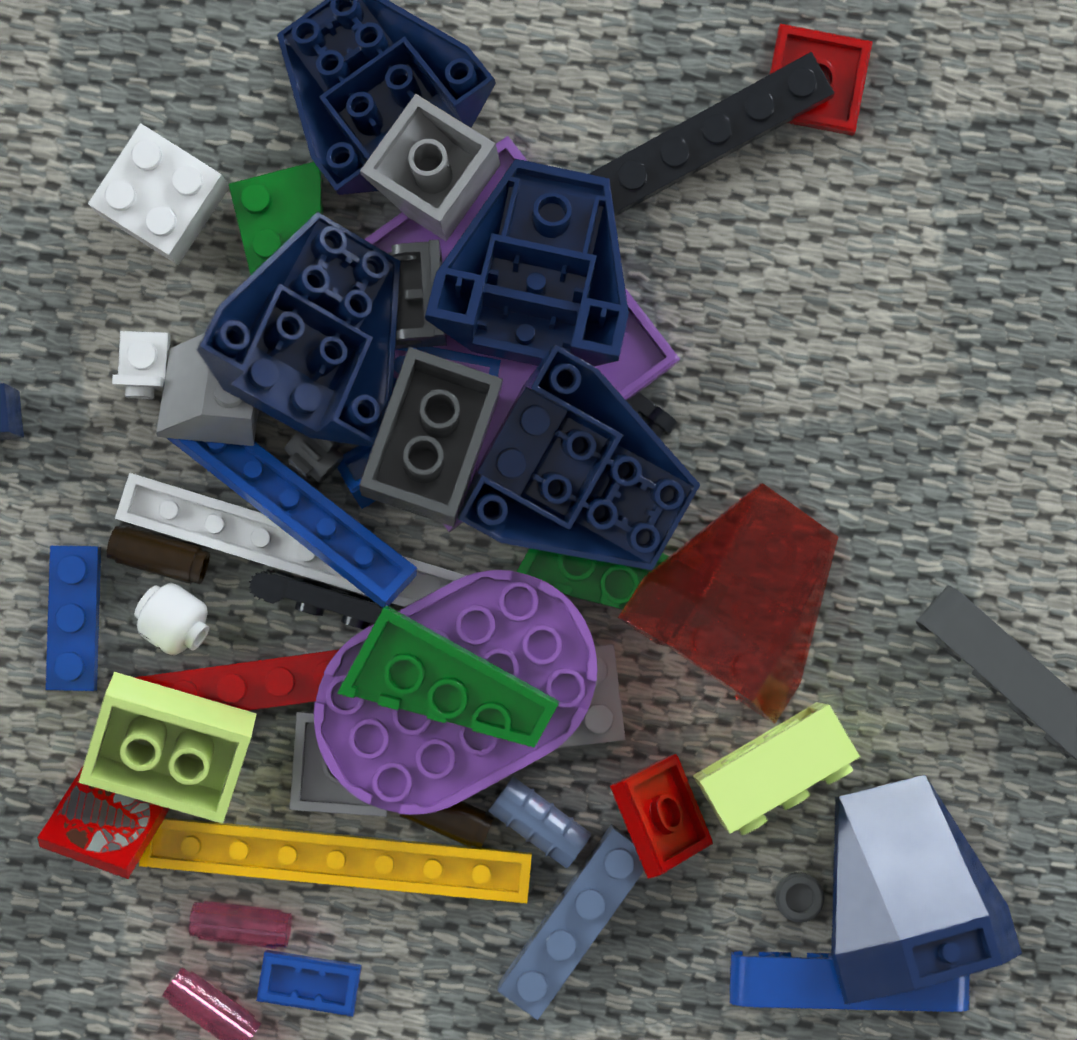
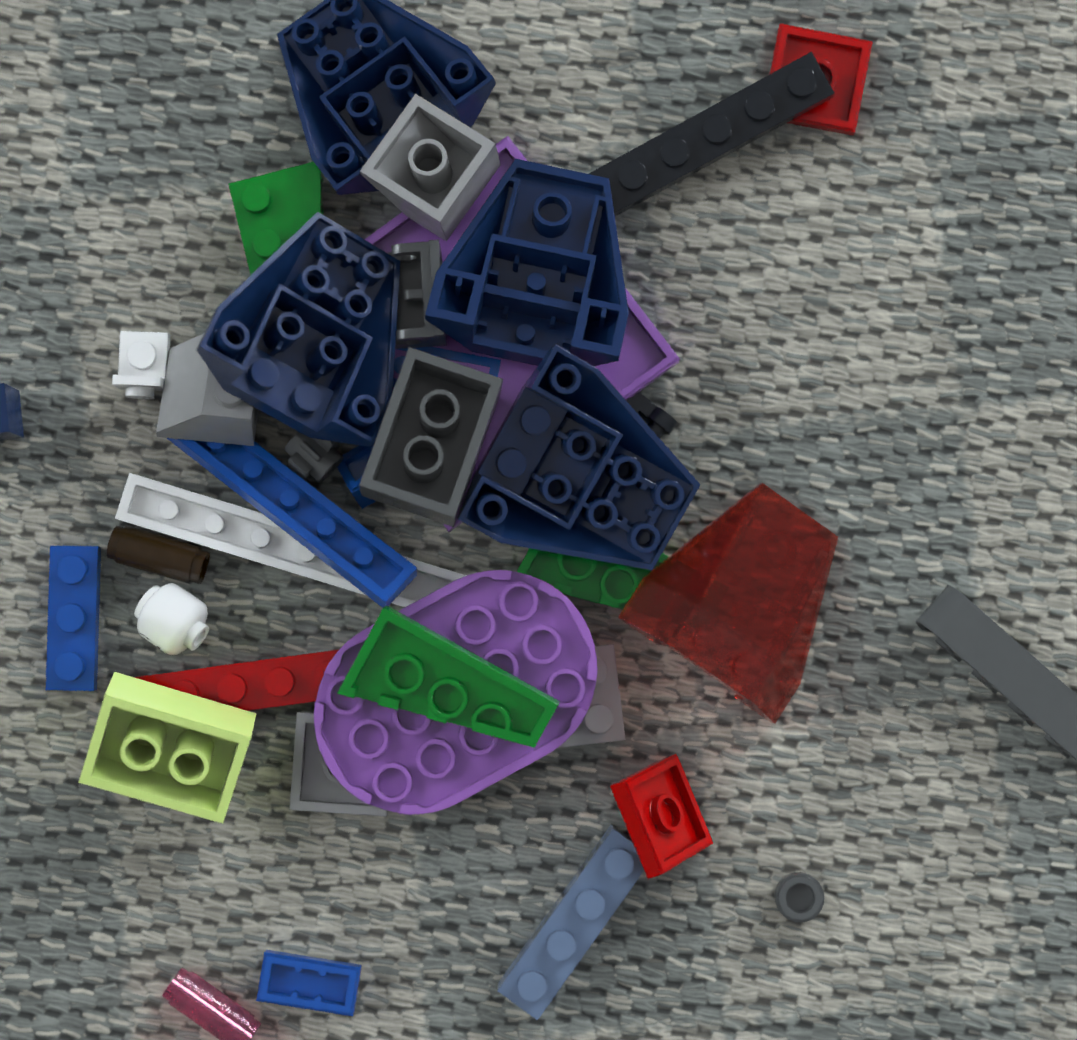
red tile [37,765,170,879] -> none
white brick [88,123,229,265] -> none
yellow plate [139,817,532,904] -> none
clear pink piece [189,900,292,949] -> none
black hinge [249,569,383,629] -> none
dark brown piece [399,801,494,849] -> none
sand blue axle [488,777,591,869] -> none
yellowish green brick [693,702,860,835] -> none
blue beam [730,951,970,1012] -> none
wedge [831,775,1022,1004] -> none

